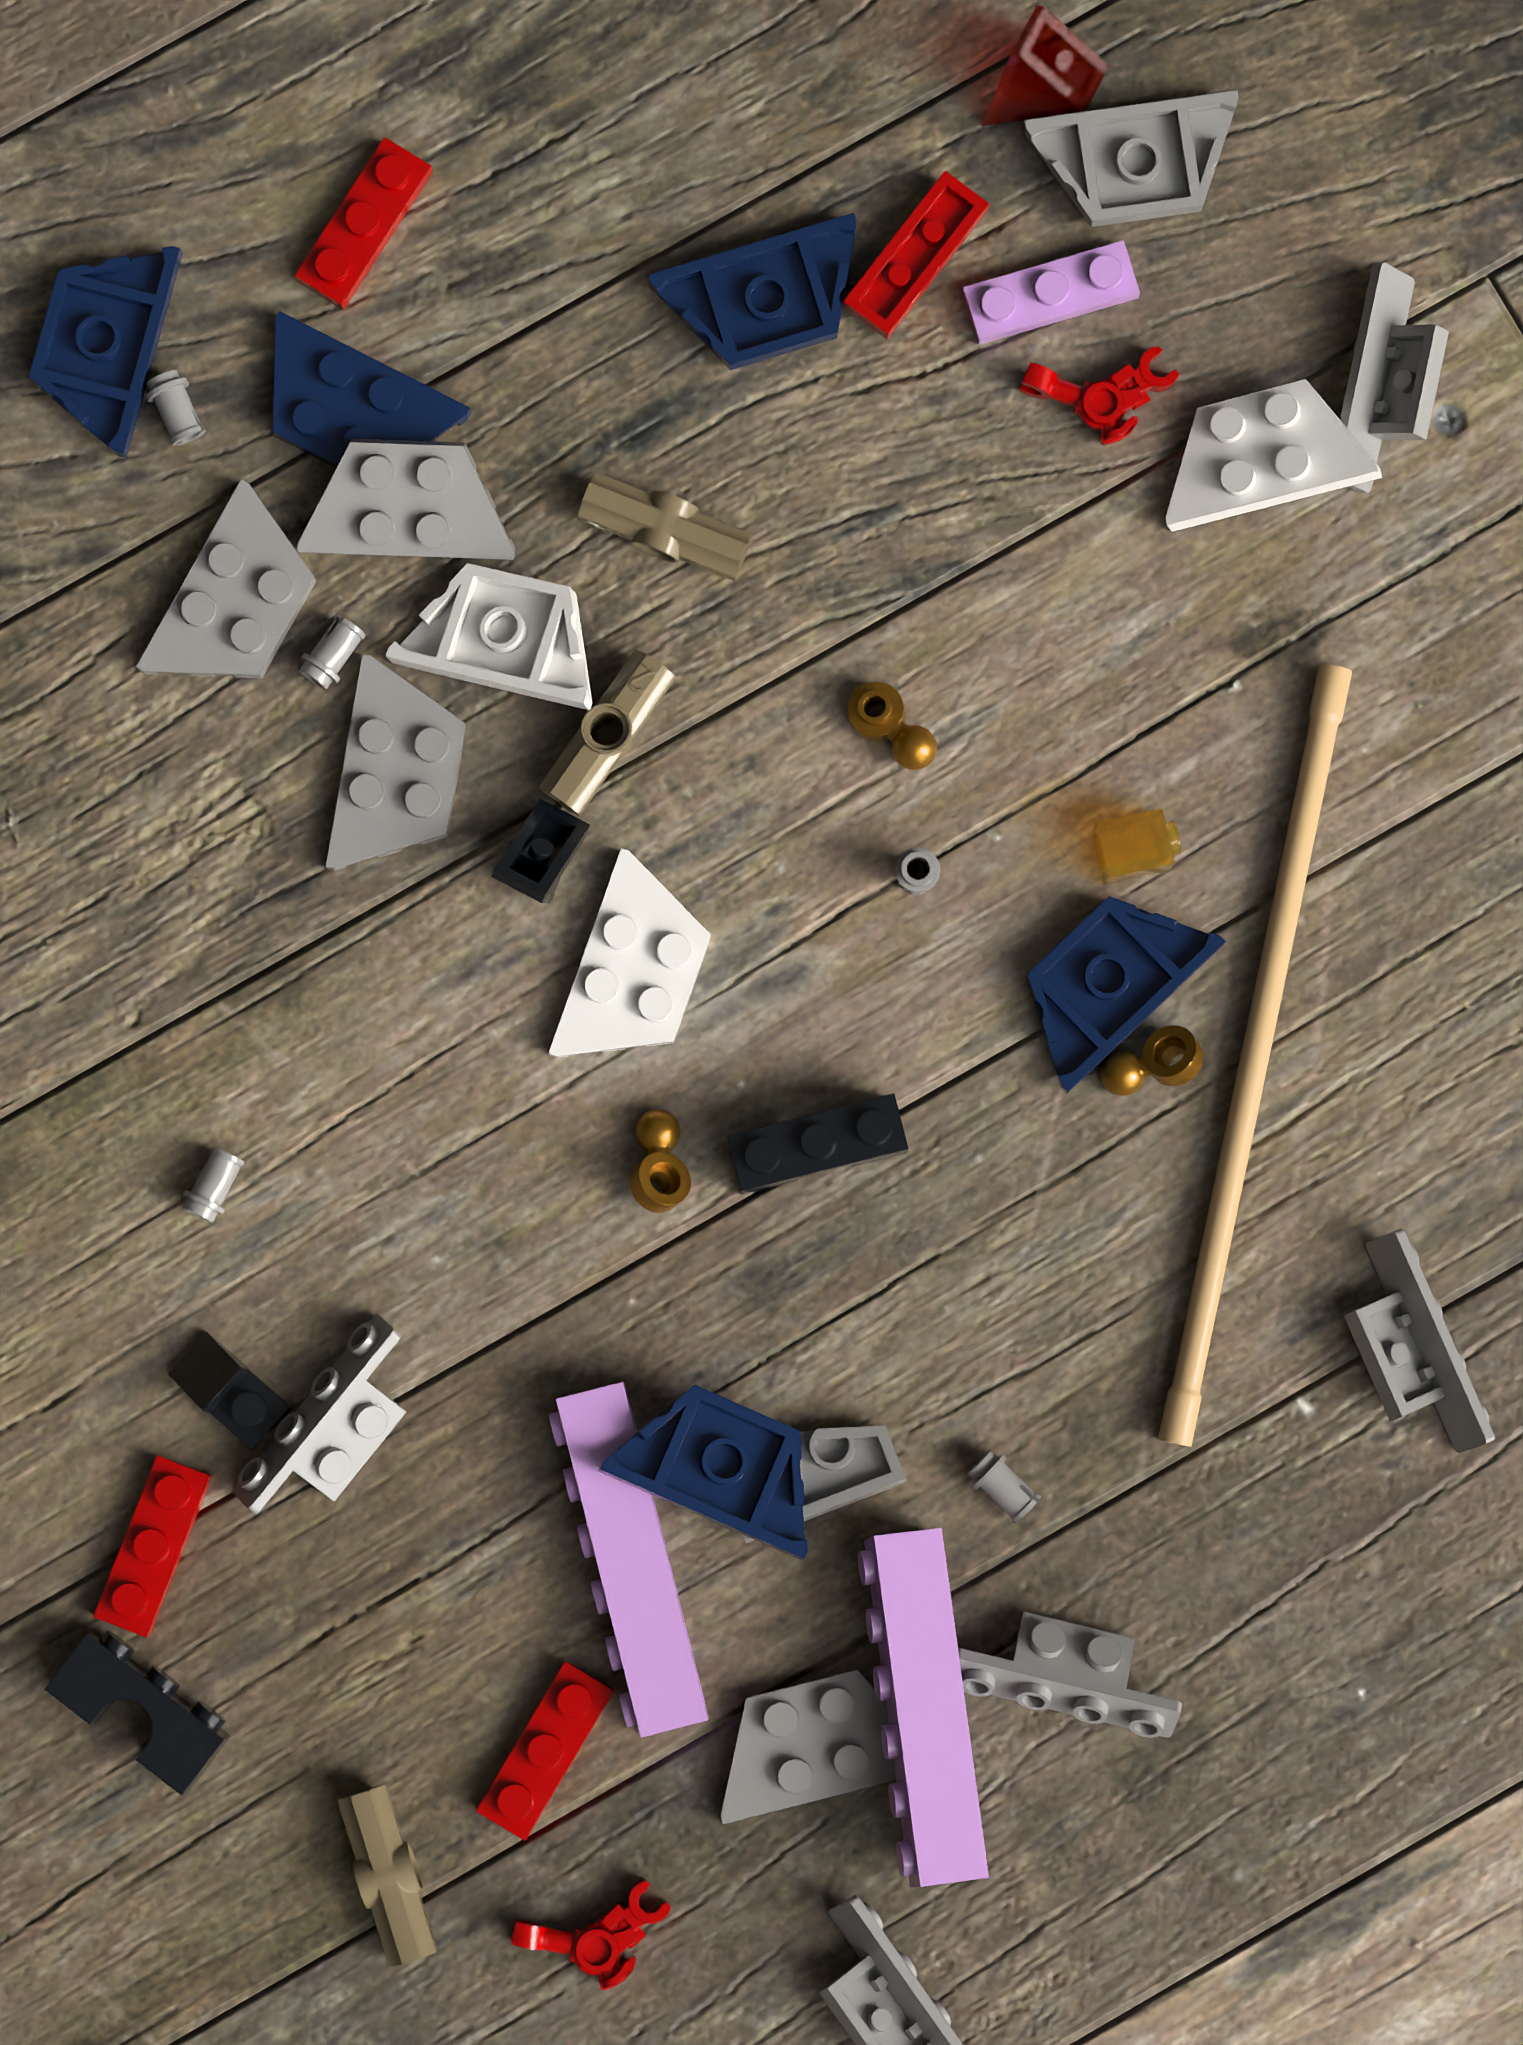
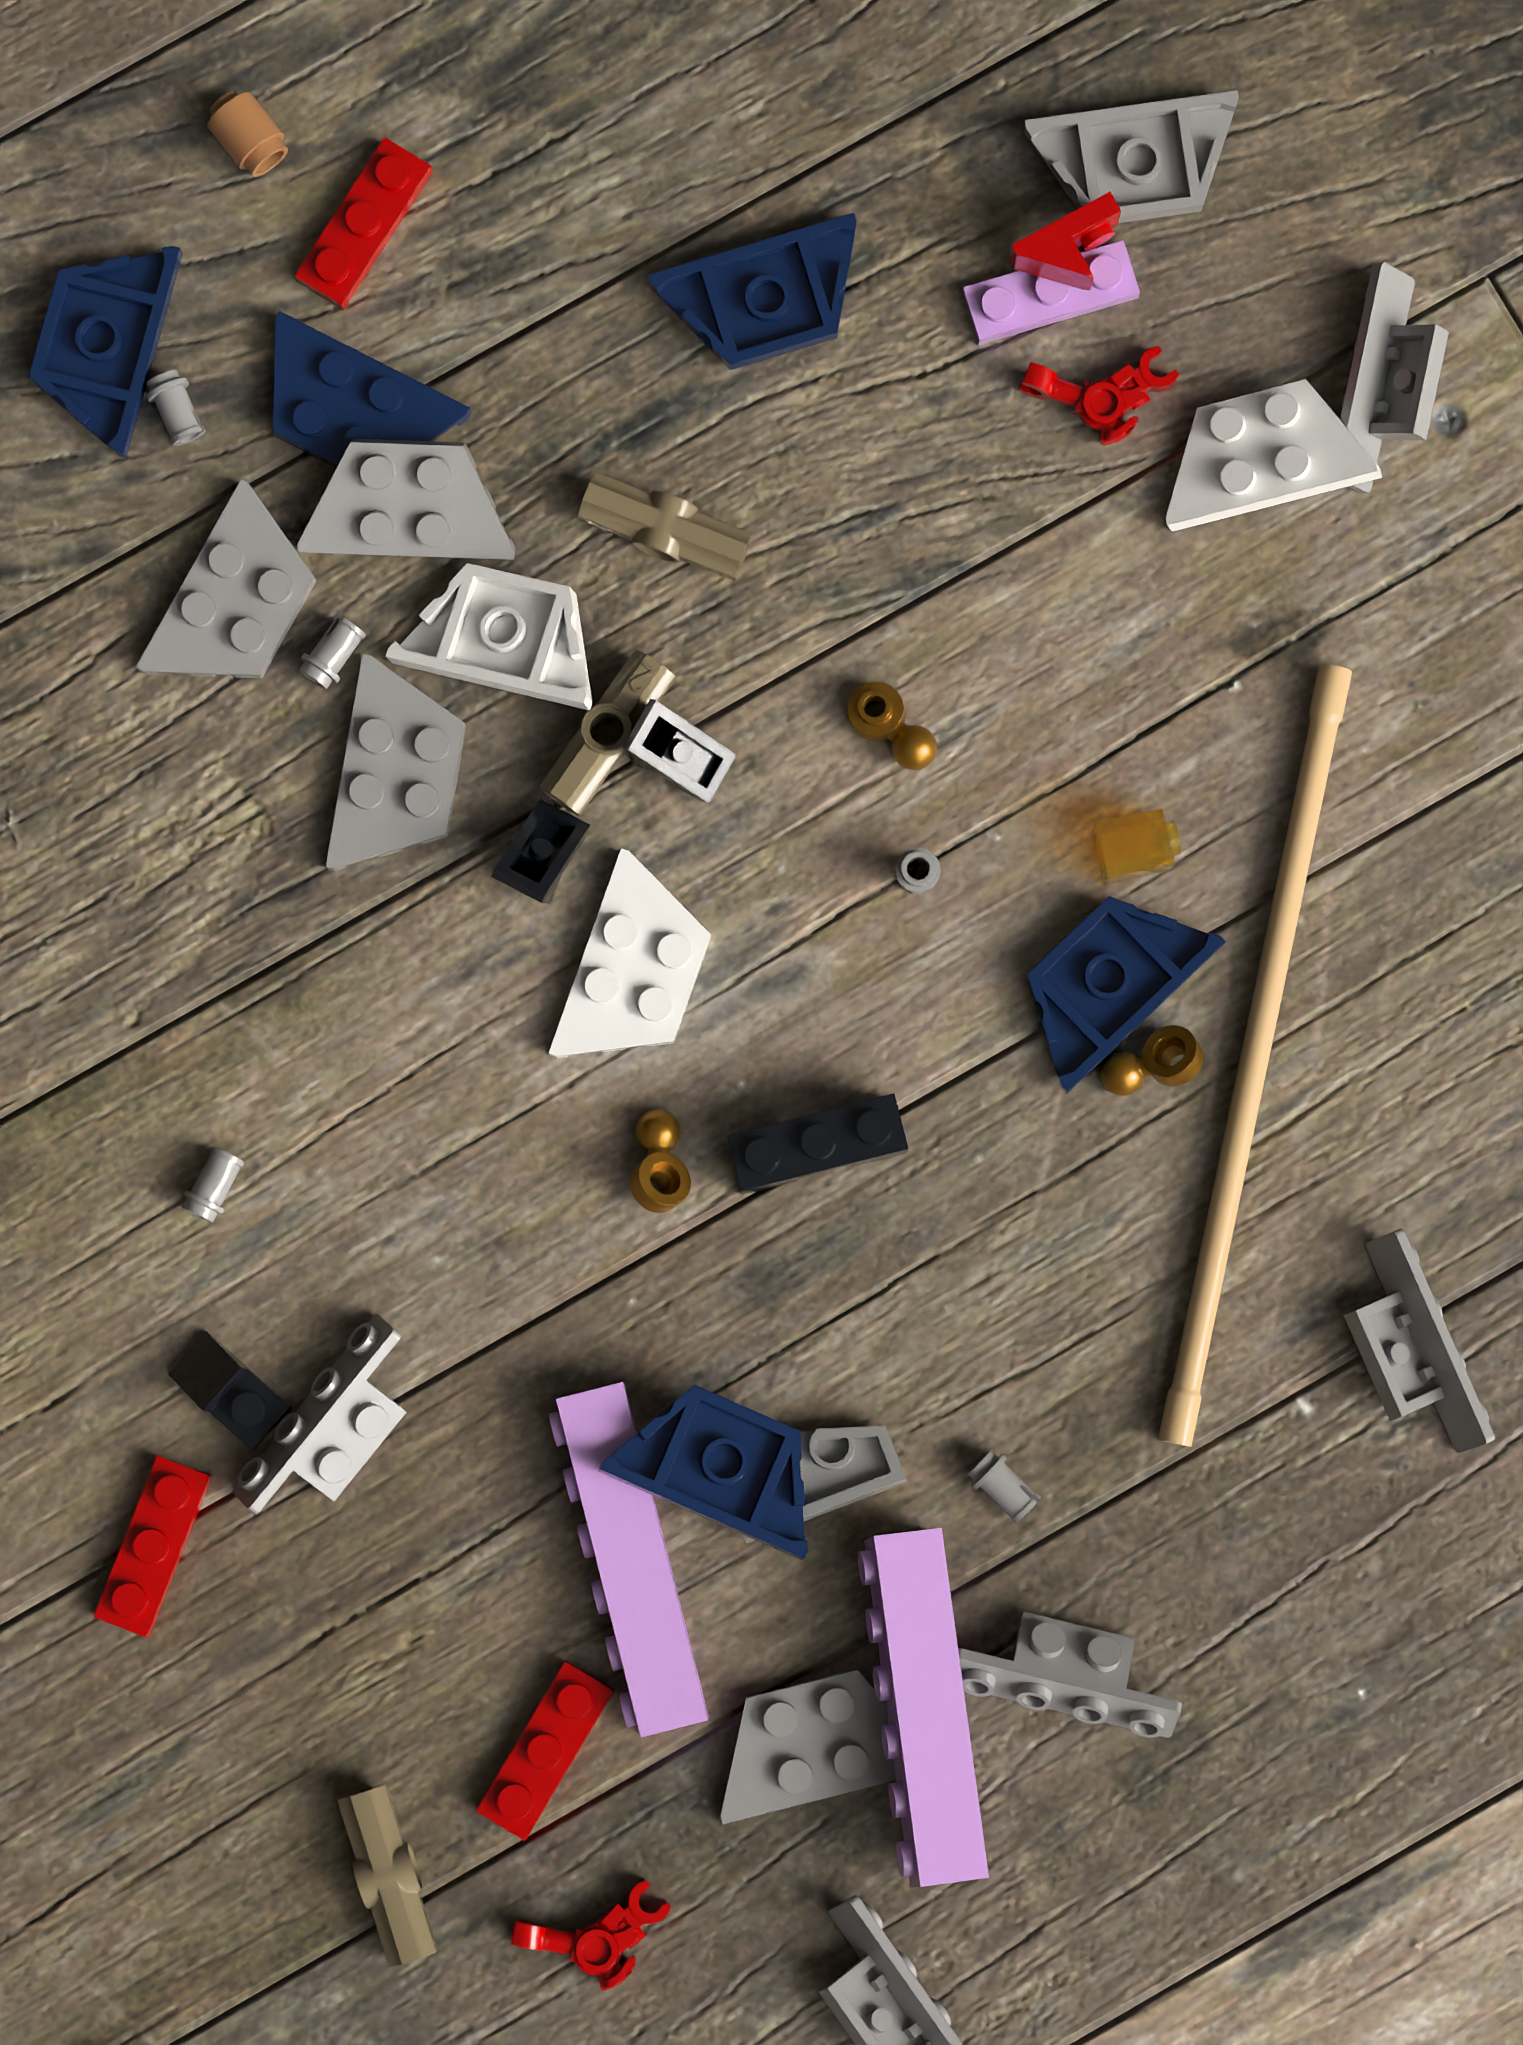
black arch [44,1630,231,1796] -> none
red plate [843,171,990,340] -> none
clear red slope [982,5,1109,126] -> none
none -> medium nougat brick [207,91,288,177]
none -> slope [623,699,737,804]
none -> red slope [1009,192,1121,290]

